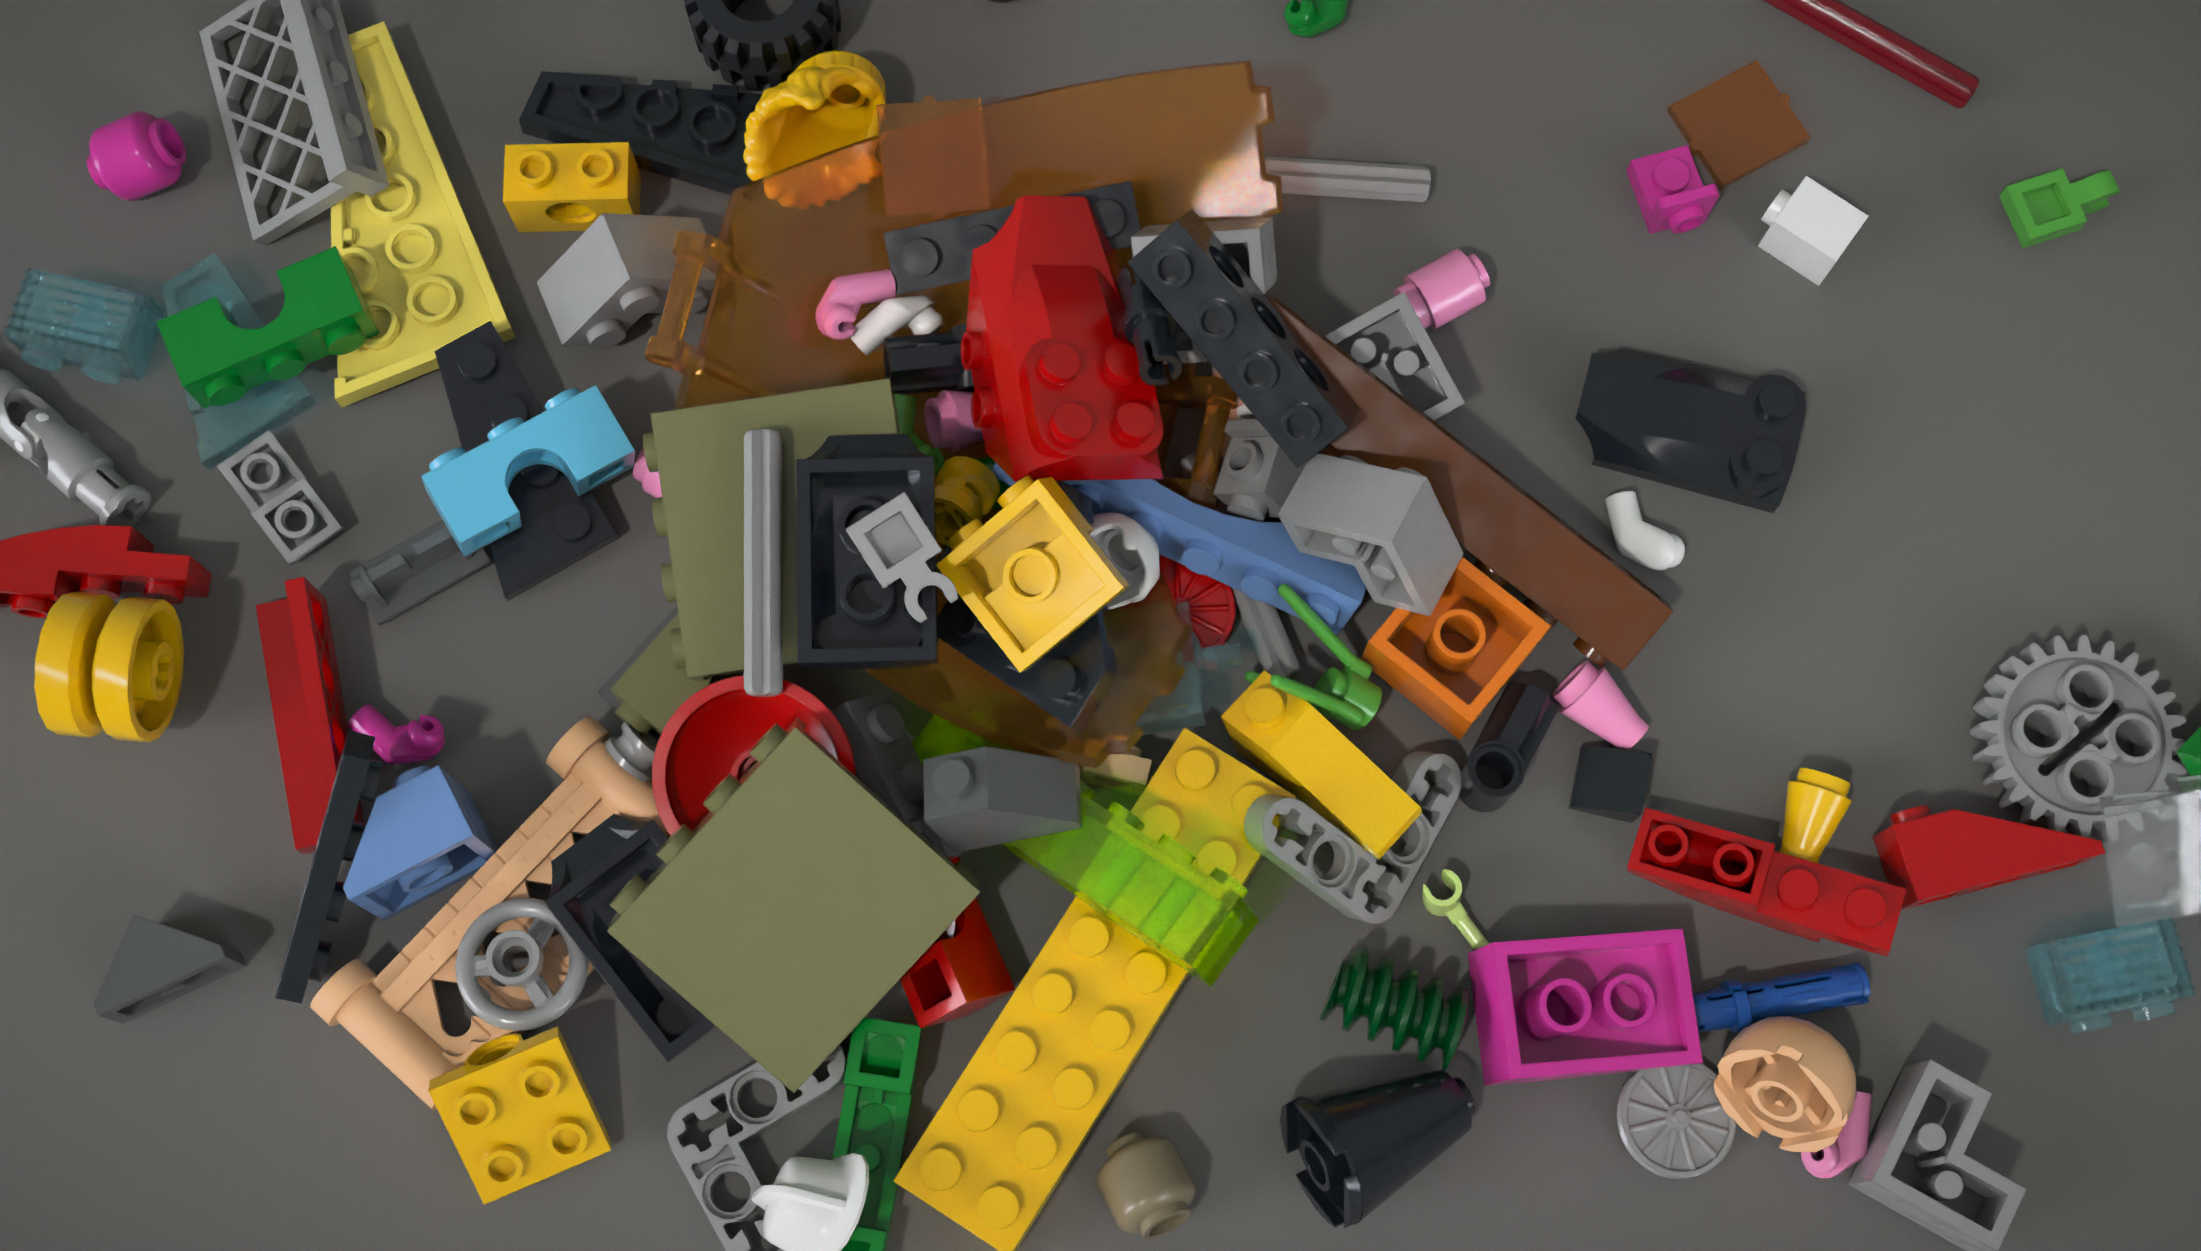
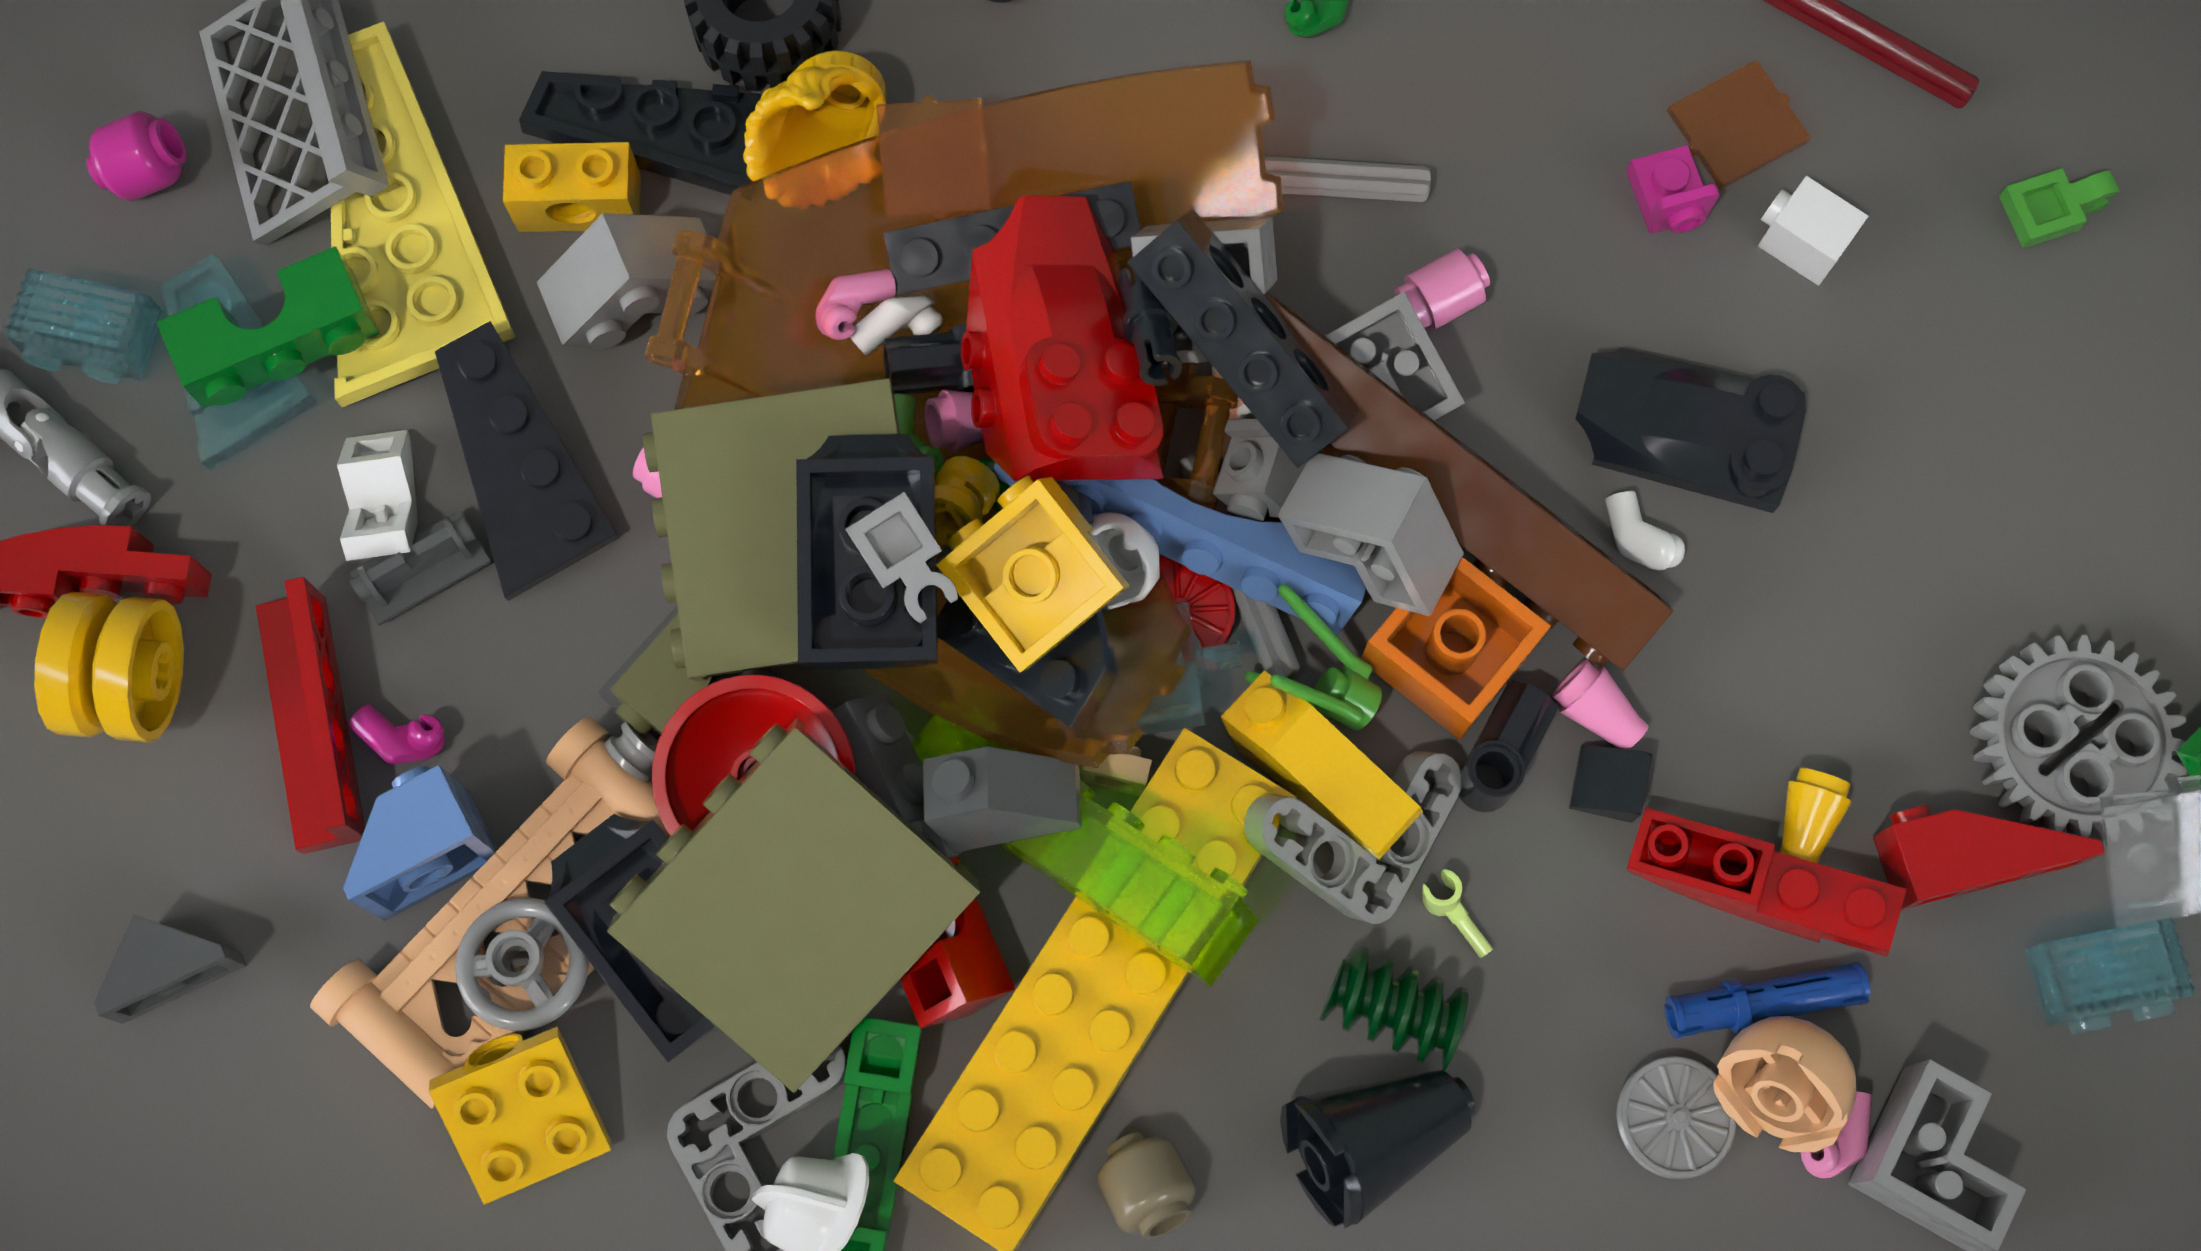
light grey slope [217,430,343,566] -> none
black plate [274,730,383,1004] -> none
medium azure arch [421,385,635,557] -> none
light grey axle [744,429,783,697] -> none
dark pink slope [1467,929,1703,1086] -> none
none -> white slope [337,430,418,561]

